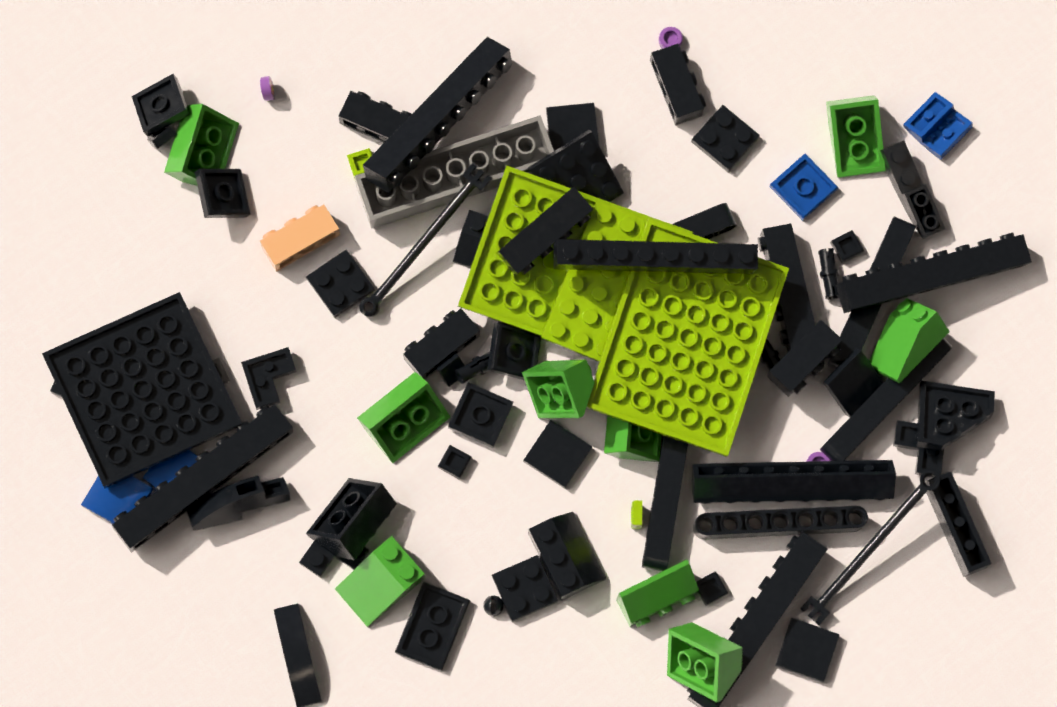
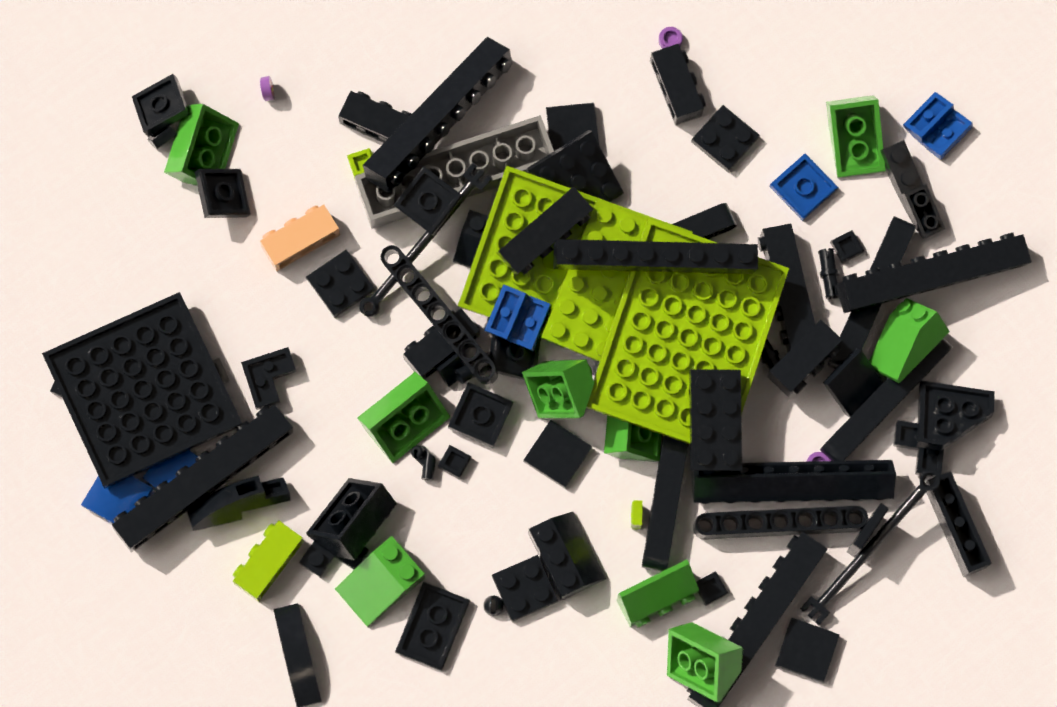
none -> lime brick [232,520,304,602]
none -> black beam [380,245,498,385]
none -> black tile [394,166,463,236]
none -> black arm [411,445,436,481]
none -> blue slope [484,284,552,351]
none -> black plate [689,369,742,471]
none -> black tile [846,503,888,557]

